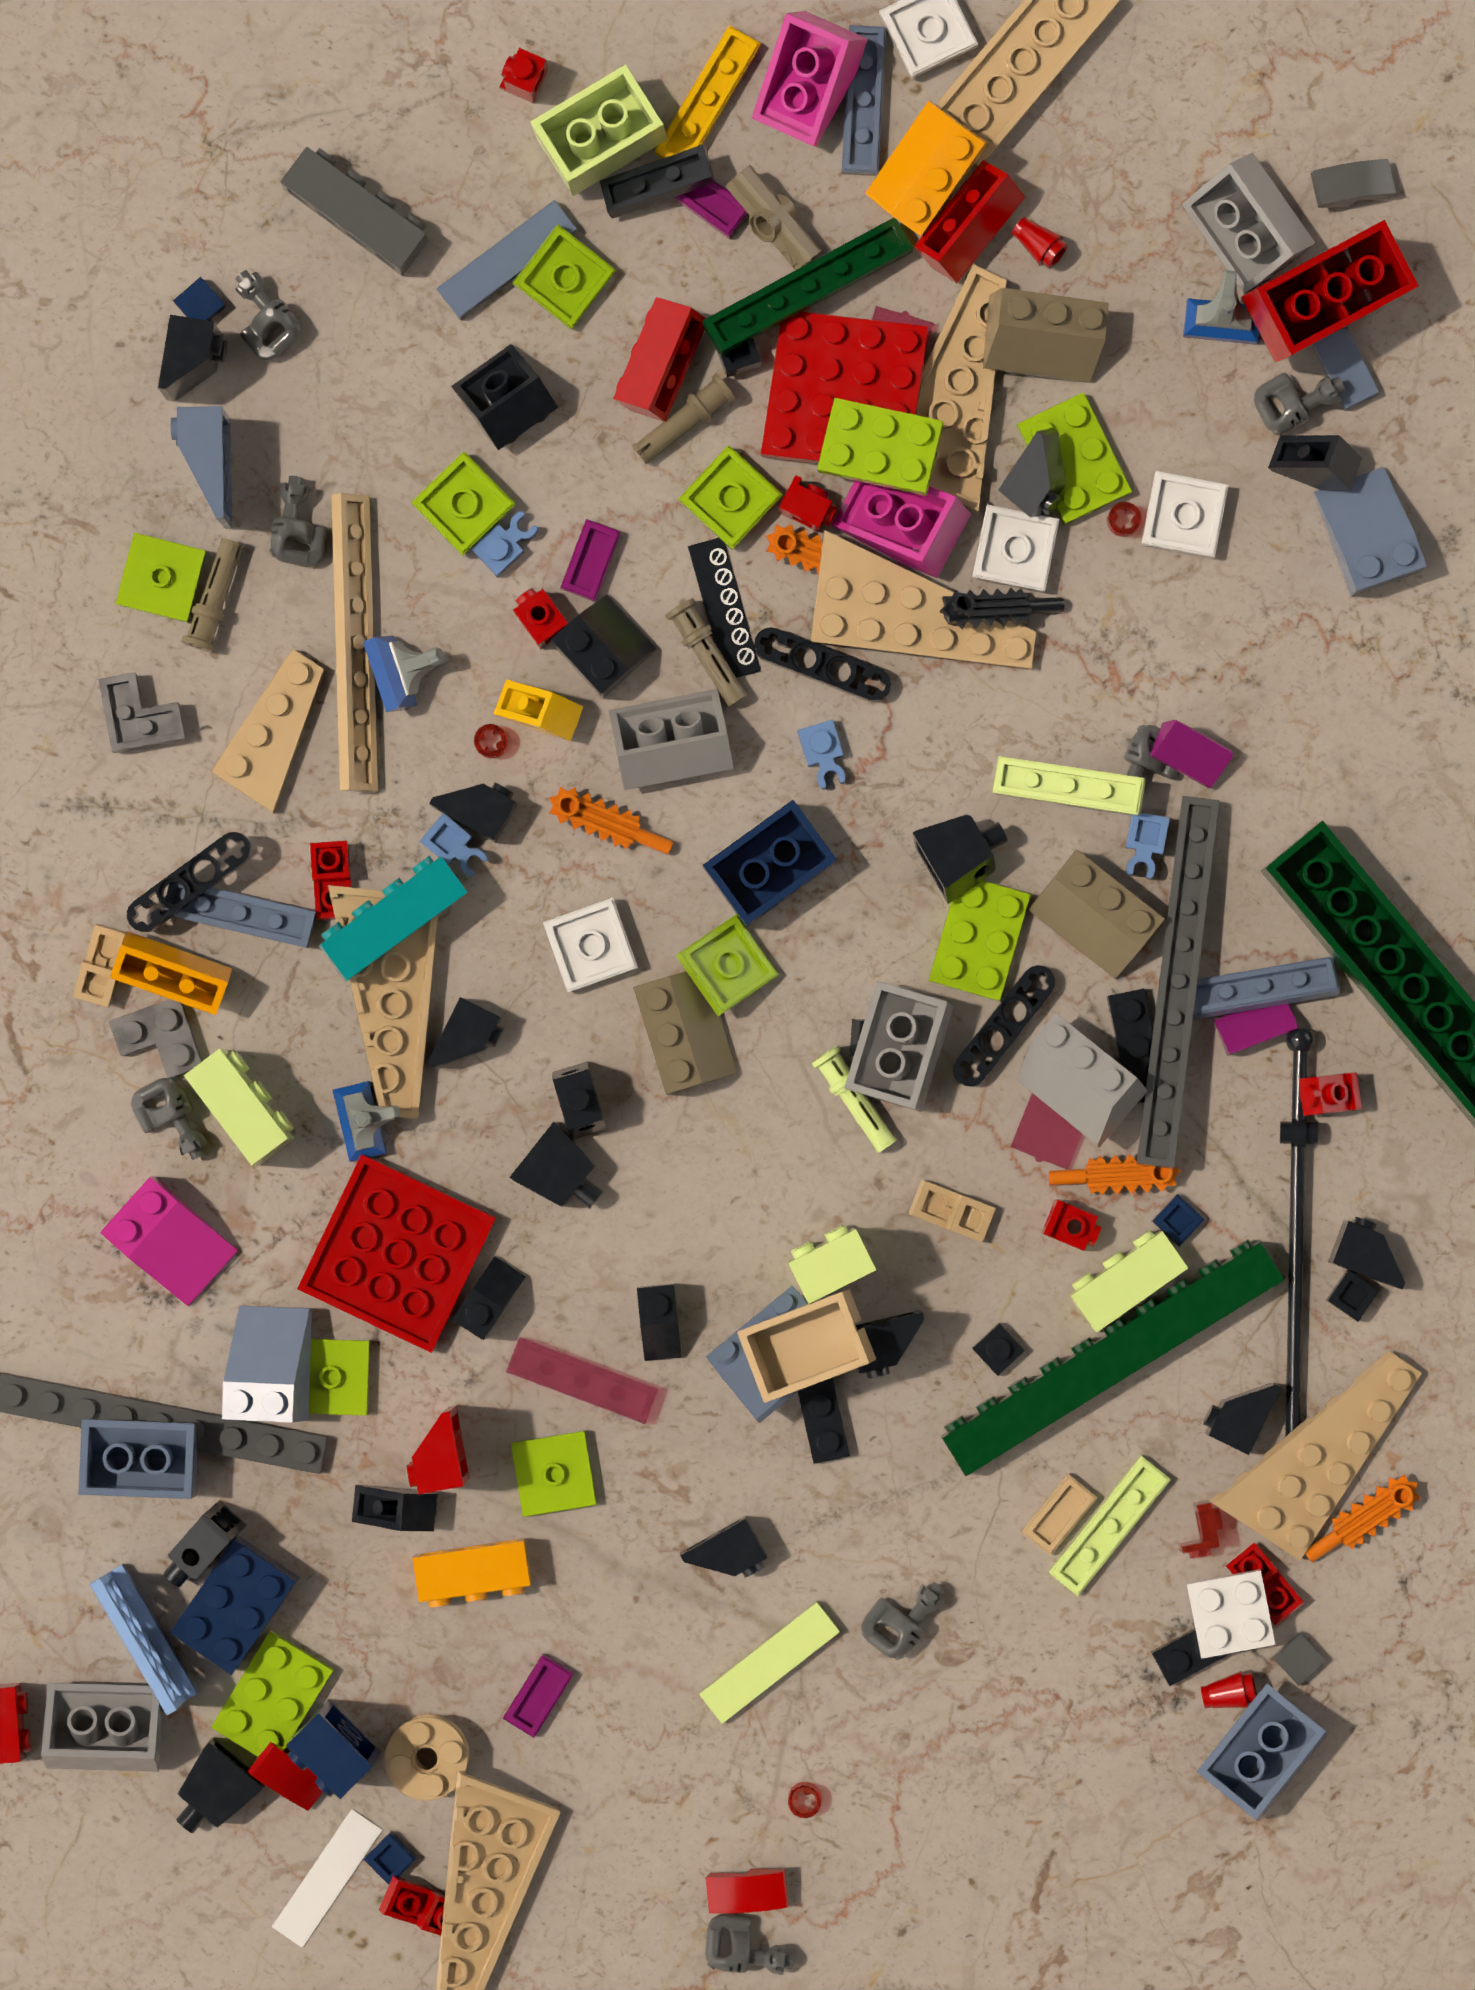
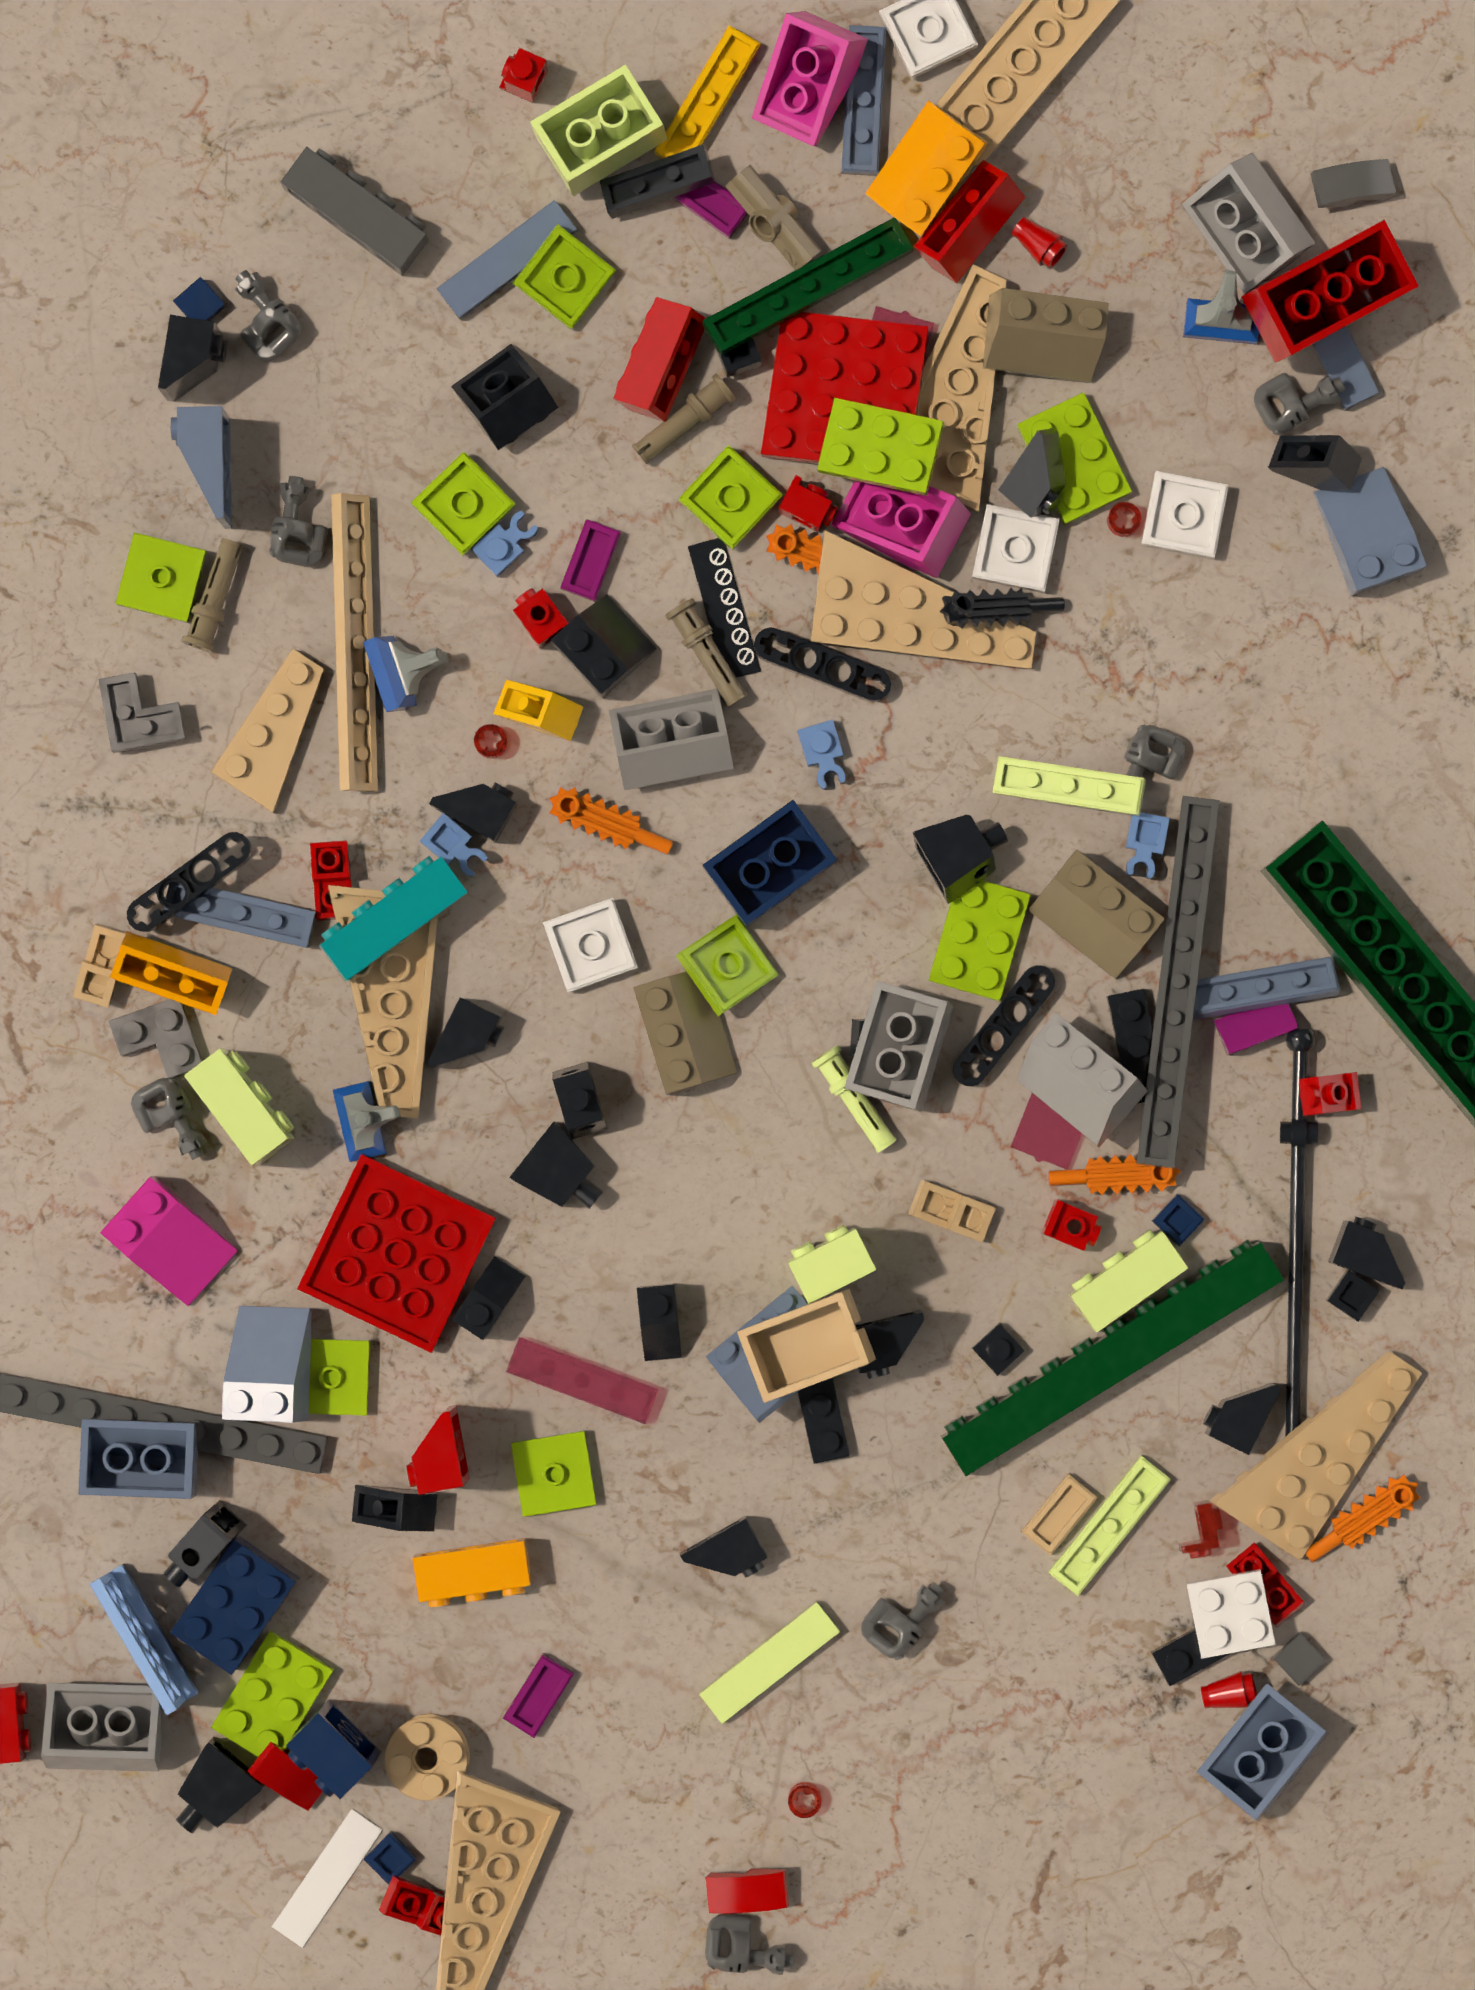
magenta slope [1150,720,1234,789] -> none

